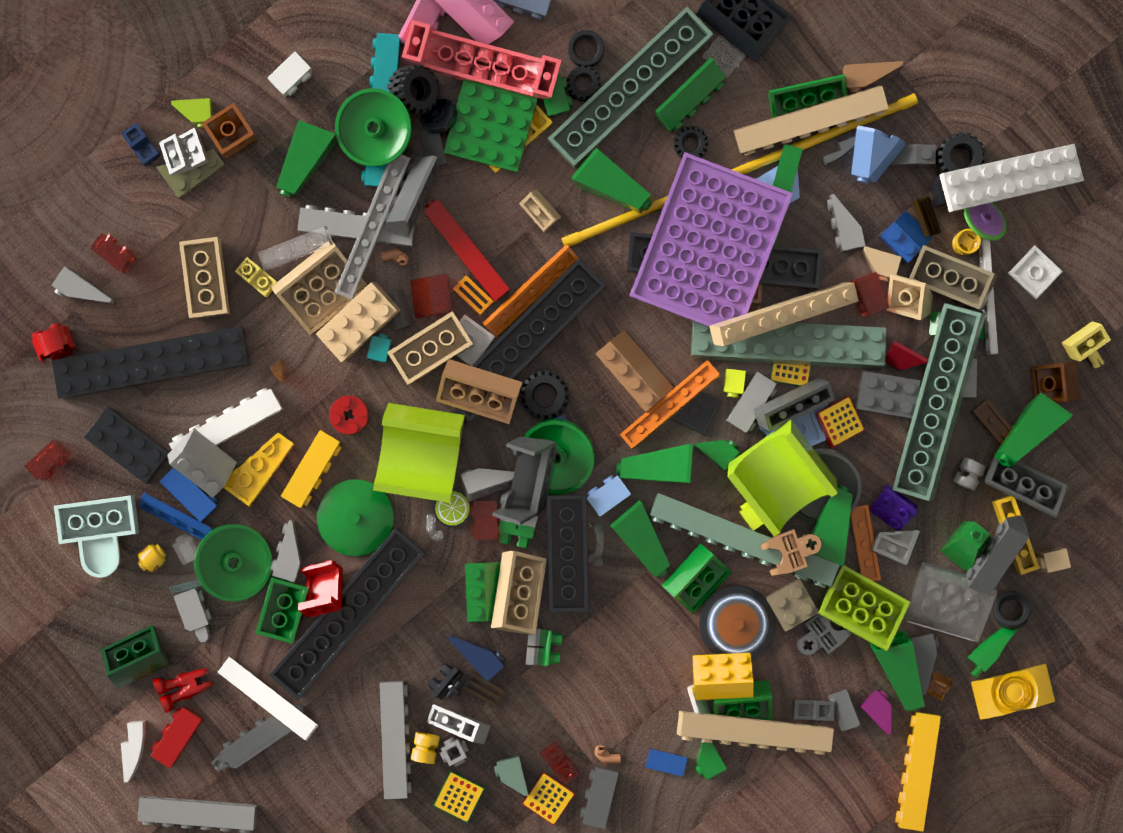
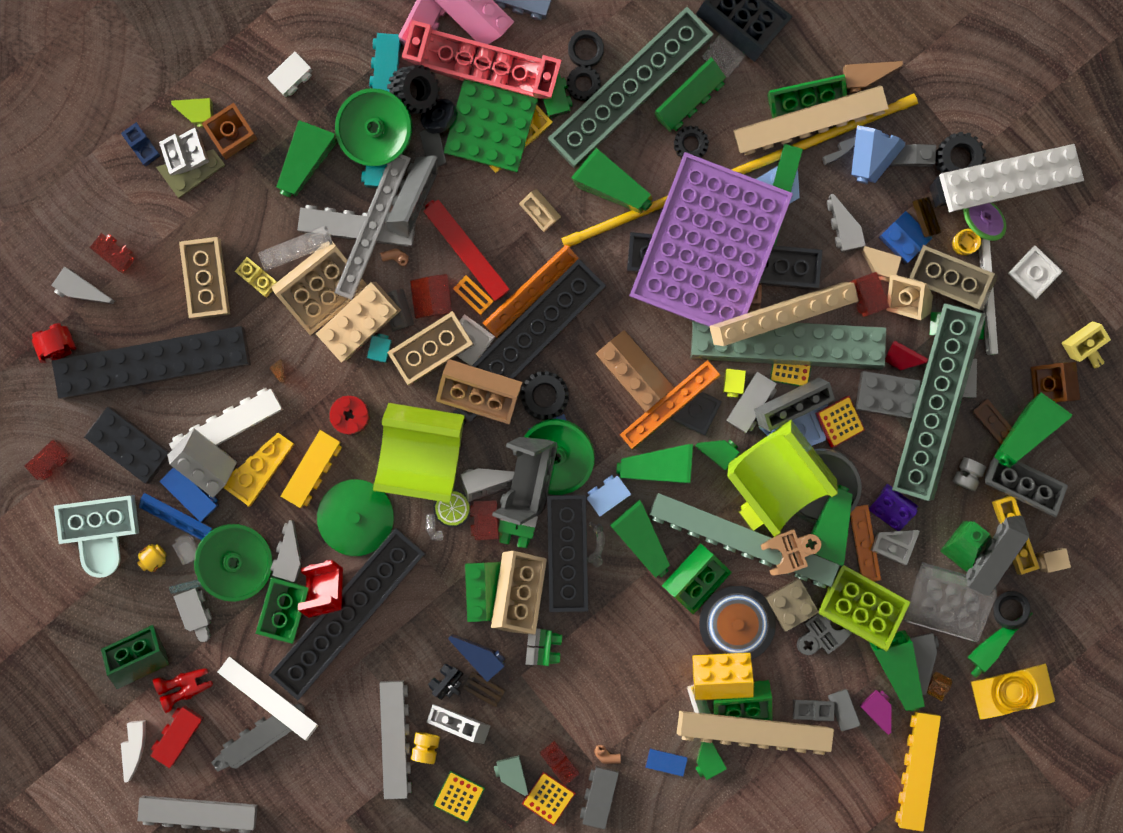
light grey brick [440,737,469,767] -> none

